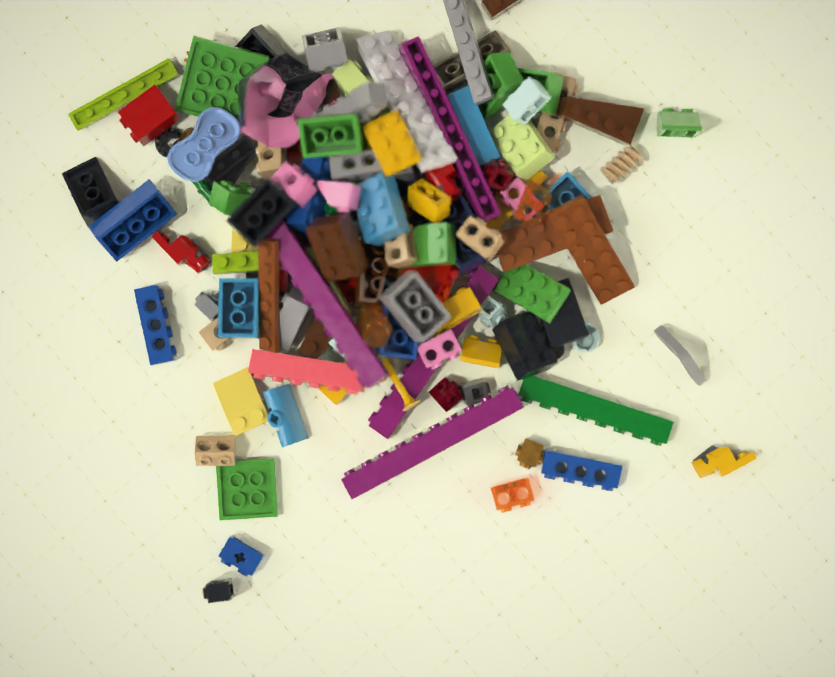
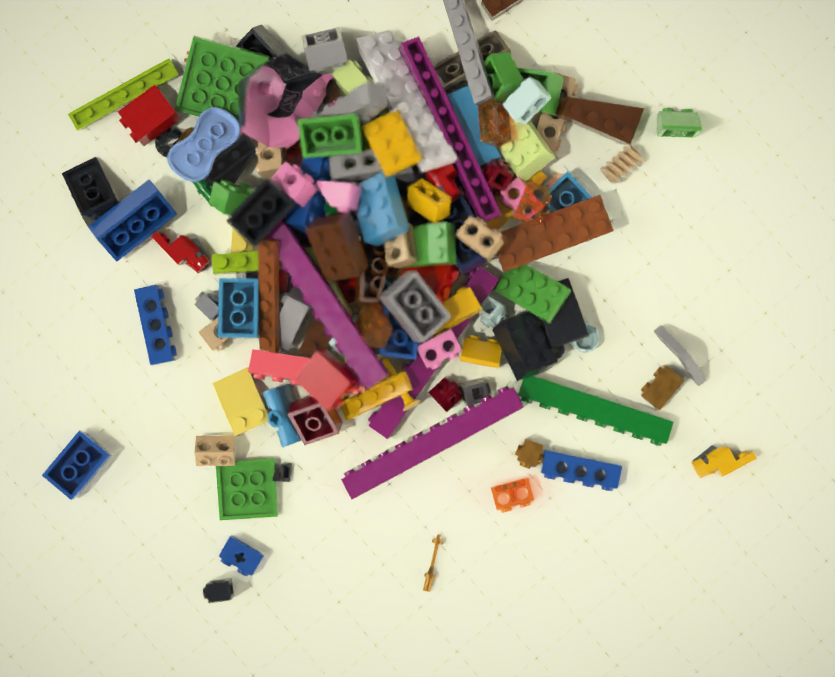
dark orange plate [547,195,635,305] -> none
none -> blue brick [41,430,112,501]
none -> black tile [273,462,292,482]
none -> dark red brick [288,396,343,446]
none -> brick [294,348,358,411]
none -> yellow tile [341,371,413,421]
none -> pearl gold piece [423,534,443,592]
none -> clear orange brick [478,99,511,148]
none -> pearl gold brick [640,365,684,410]

